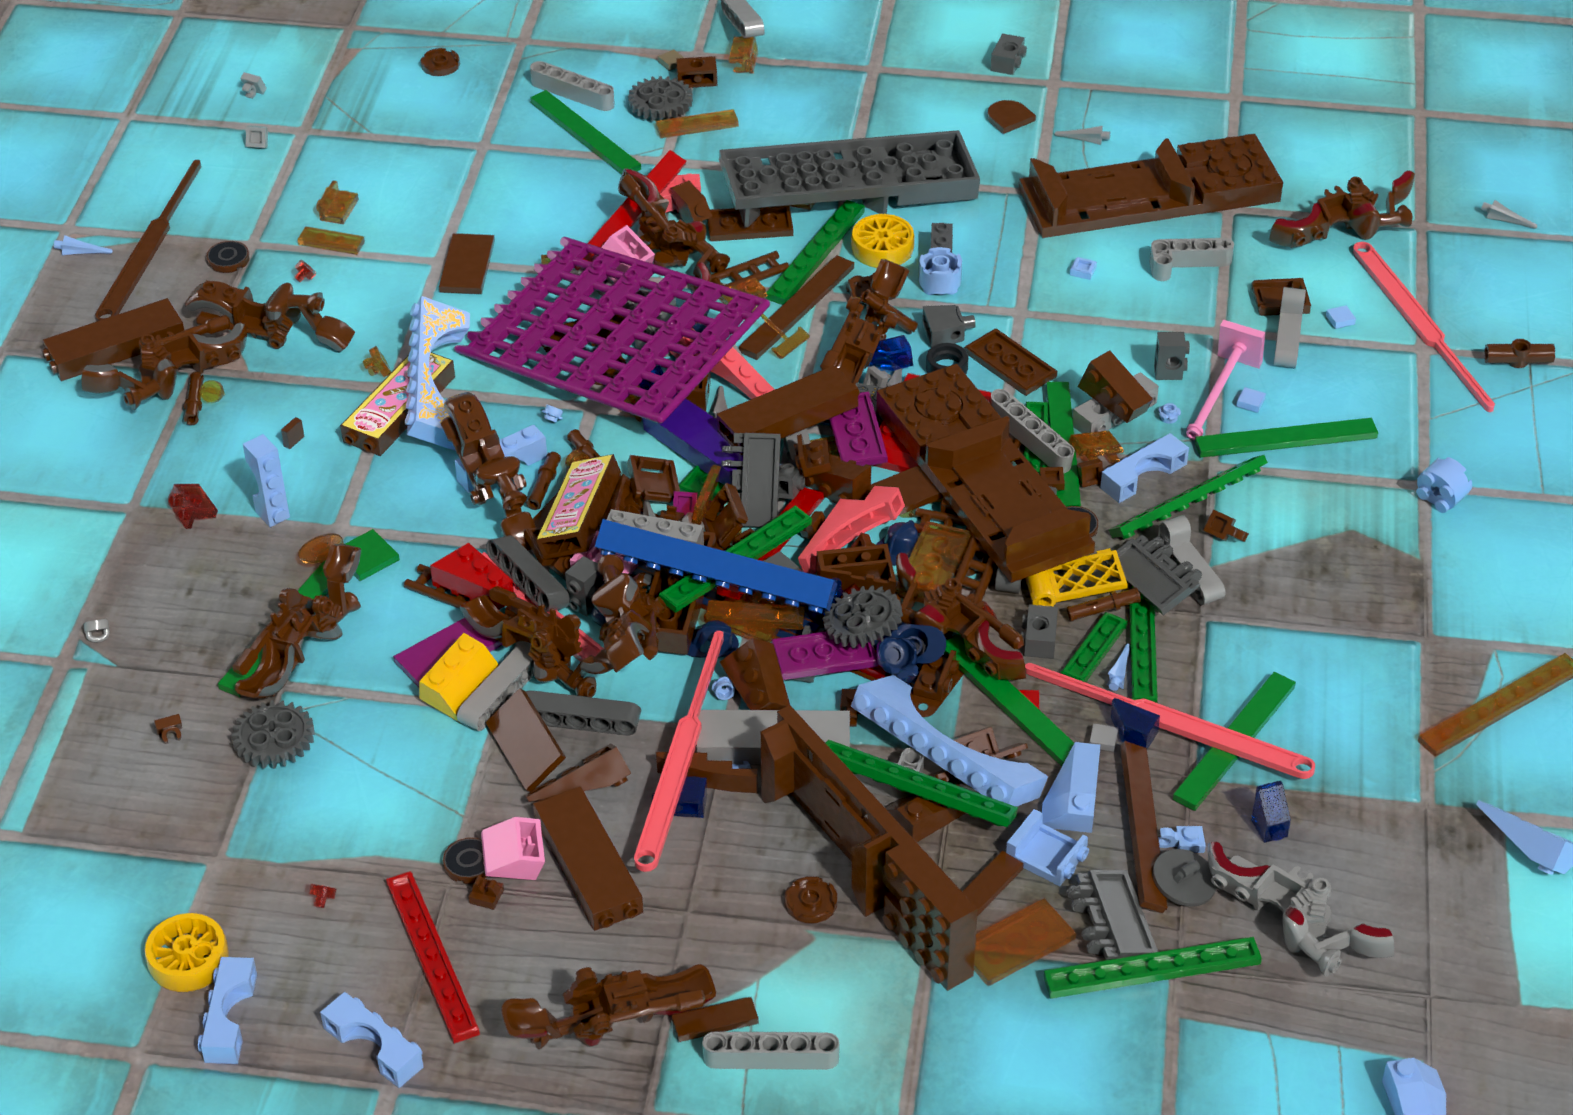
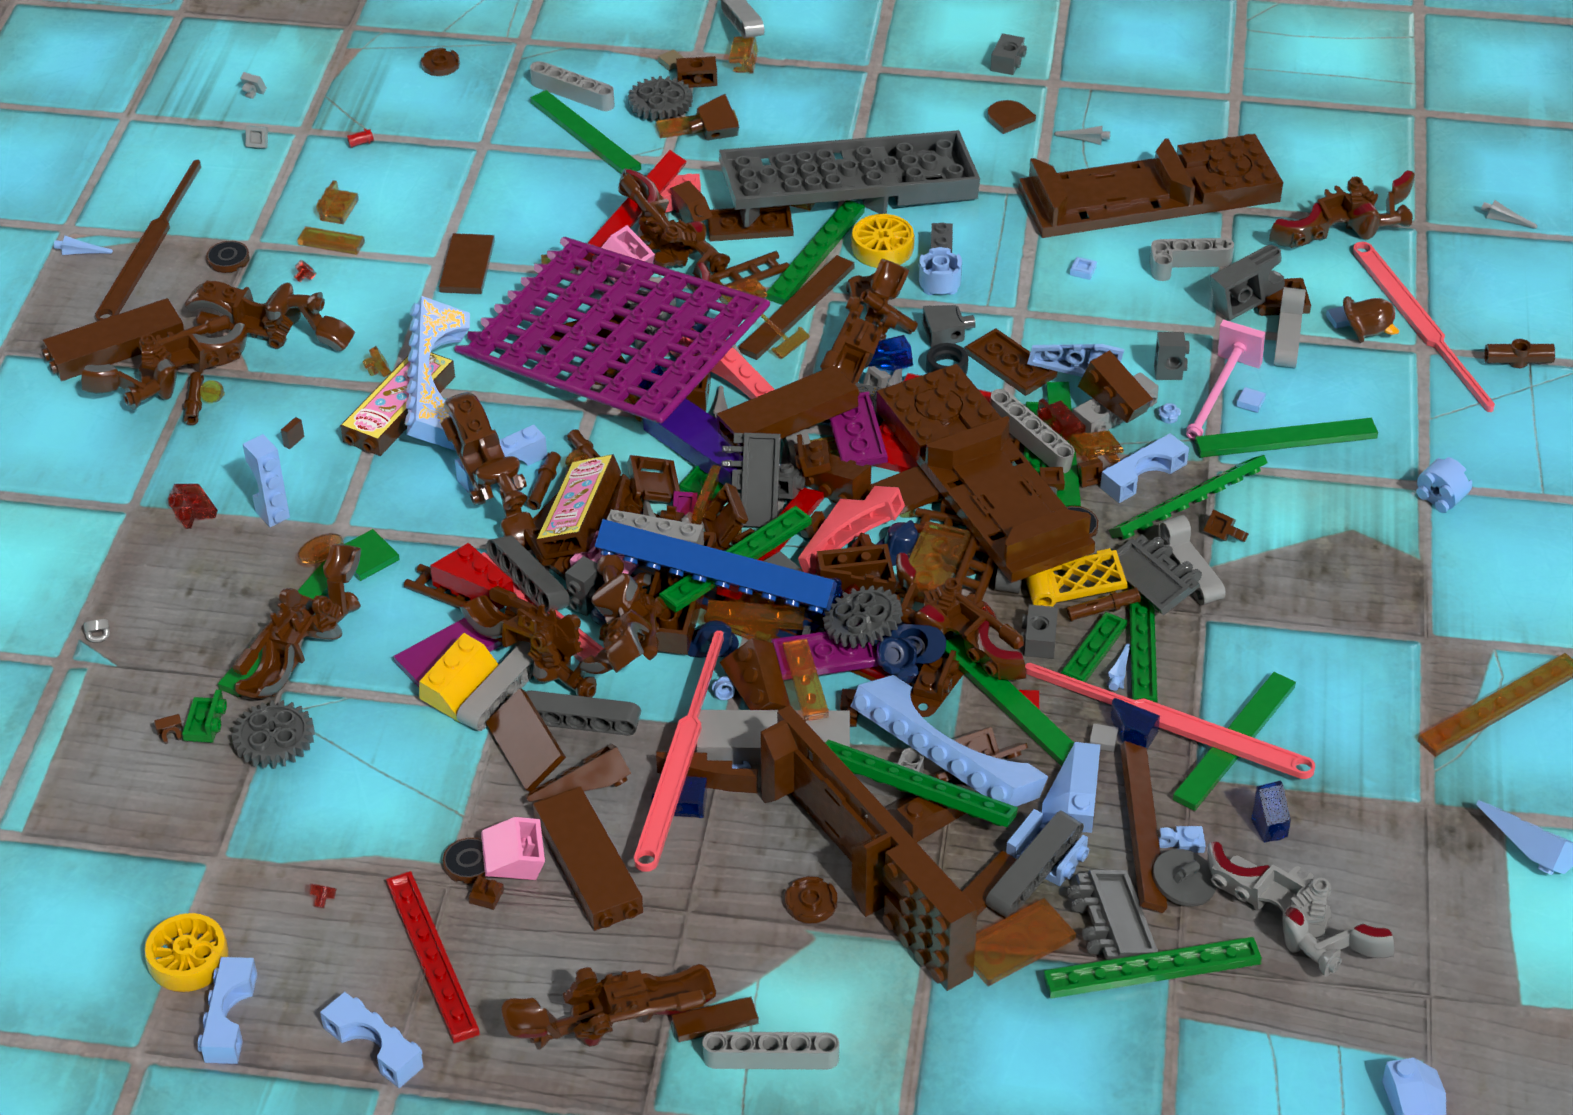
light blue plate [542,405,563,422] -> none
none -> green bracket [182,689,227,743]
none -> red pin [347,128,374,148]
none -> reddish brown torso [688,94,739,140]
none -> clear orange tile [783,639,829,721]
none -> dark grey beam [985,811,1084,919]
none -> light blue wedge [1027,344,1124,377]
none -> clear red bracket [1037,398,1086,441]
none -> dark grey brick [1210,245,1285,321]
none -> reddish brown hair [1343,296,1399,343]

